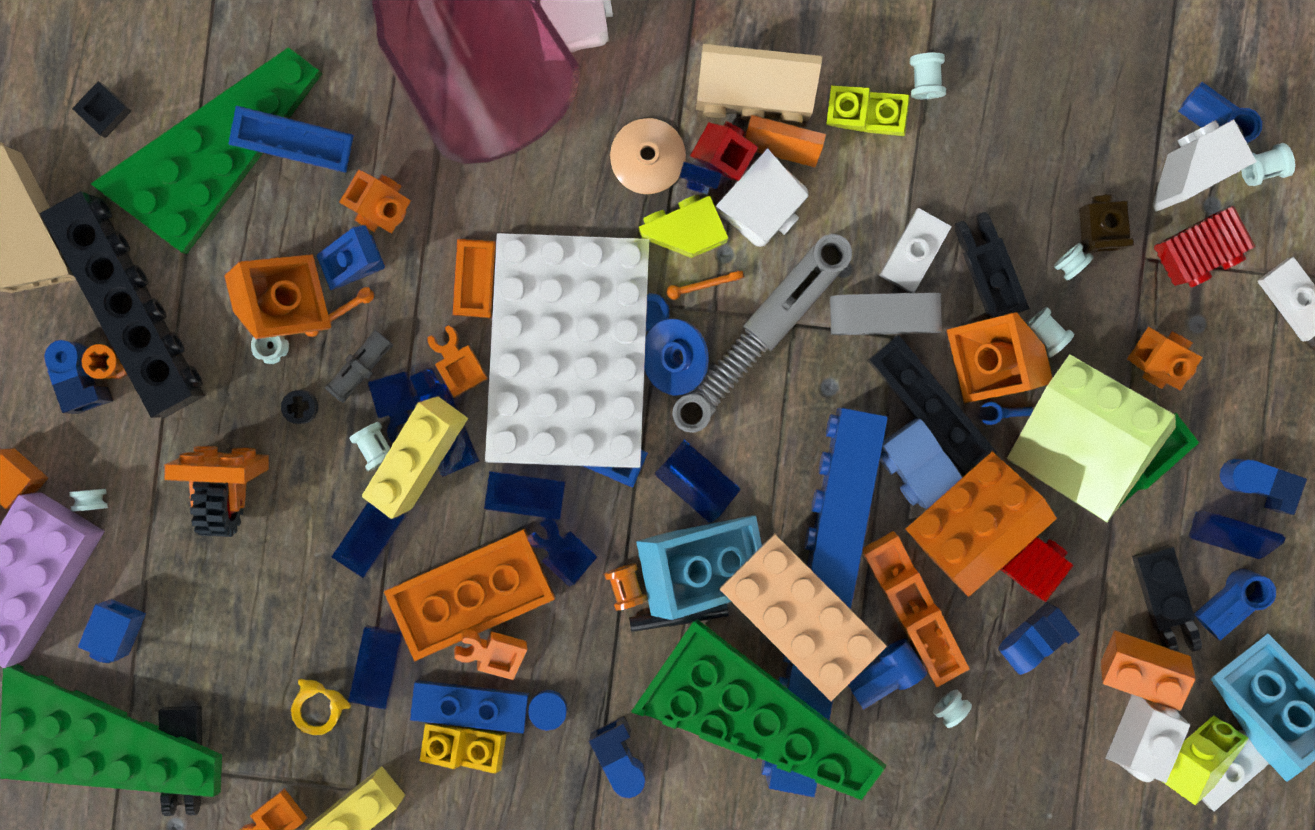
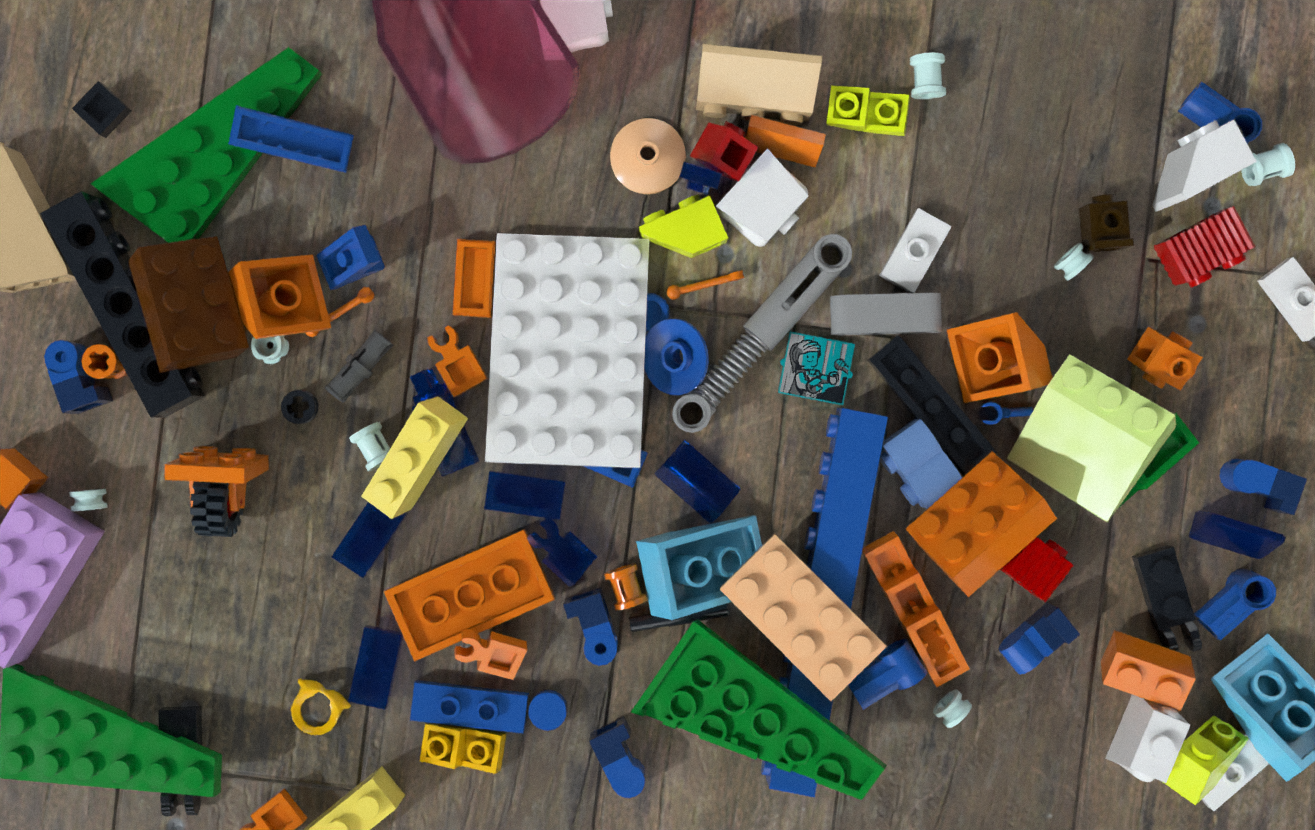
blue brick [78,599,146,663] -> none
orange brick [339,169,411,234] -> none
clear blue plate [368,372,417,442] -> none
black hinge [954,212,1030,319] -> none
light aqua bush [1026,307,1074,358] -> none
none -> reddish brown brick [128,236,249,373]
none -> leg [563,587,618,666]
none -> piece [778,332,855,405]

